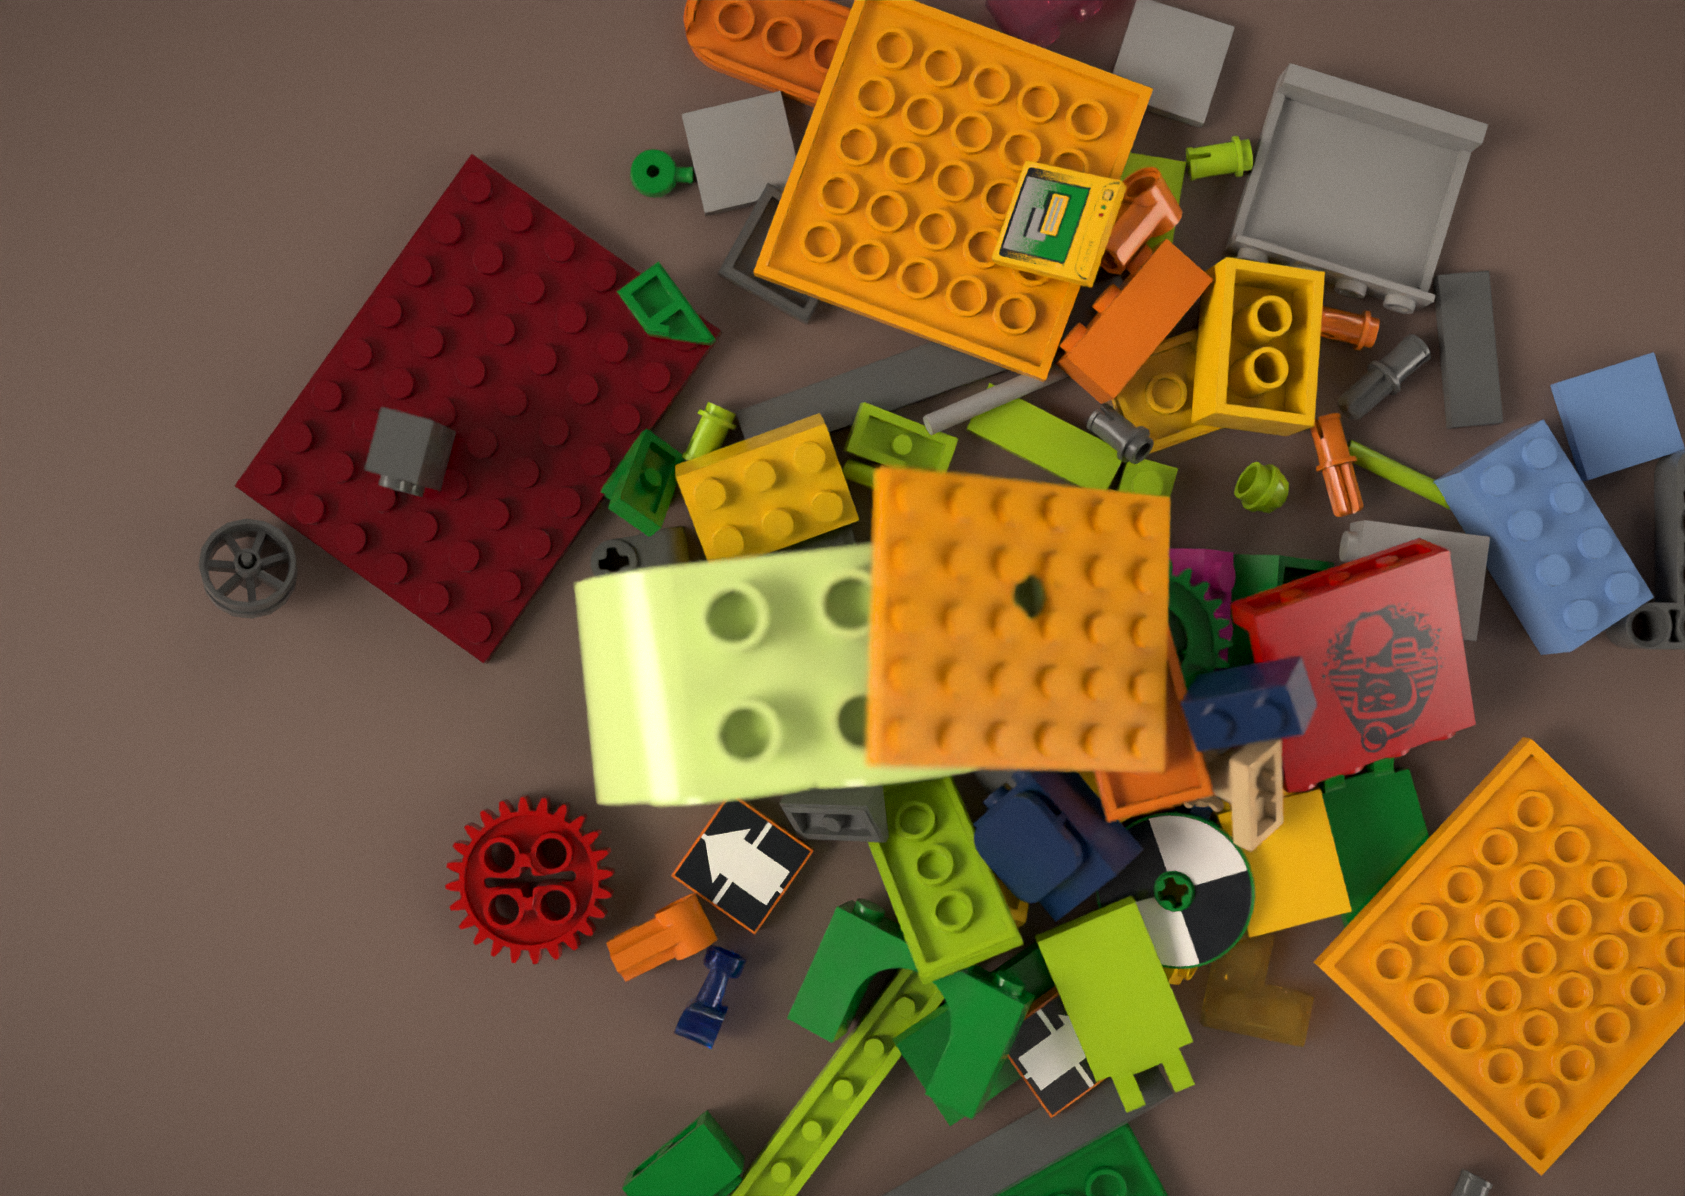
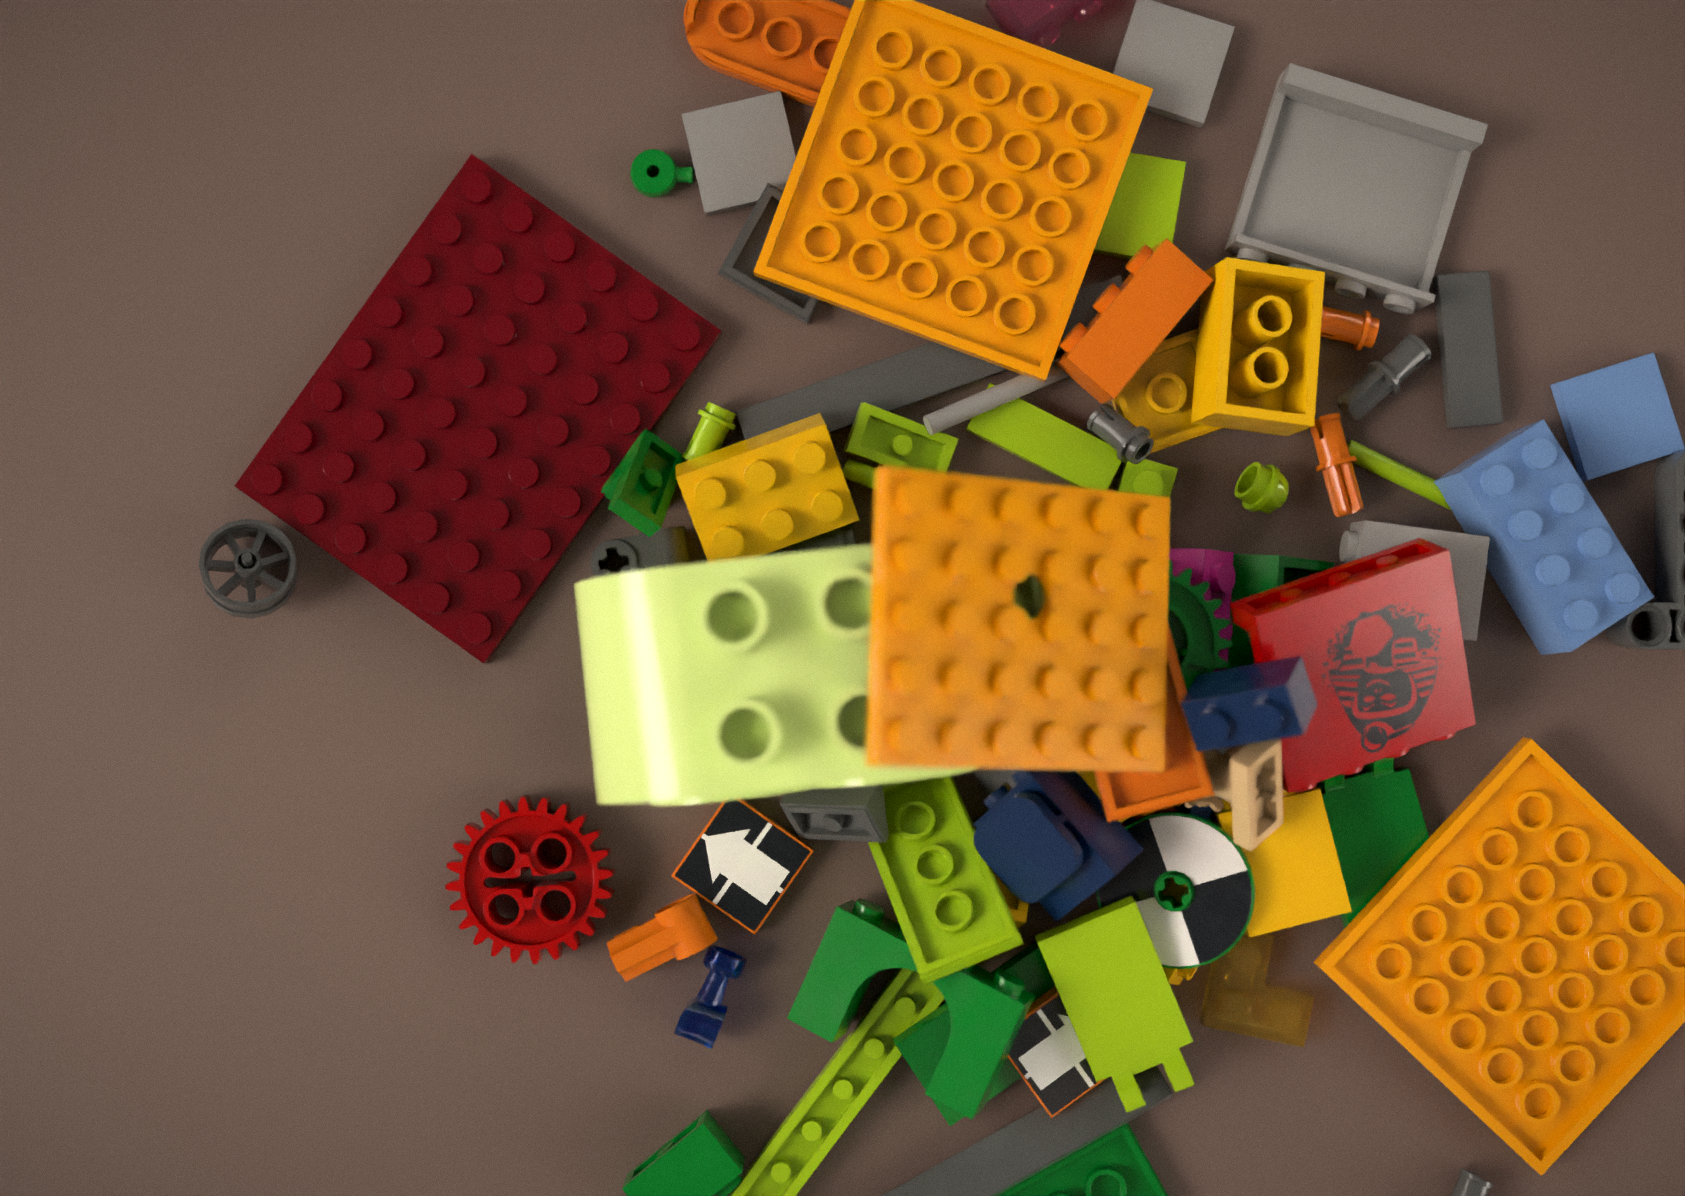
dark grey brick [365,407,456,497] -> none
green tile [617,261,716,346] -> none
tile [991,161,1127,288] -> none
orange piece [1100,167,1183,274] -> none
lime pin [1186,135,1253,181] -> none

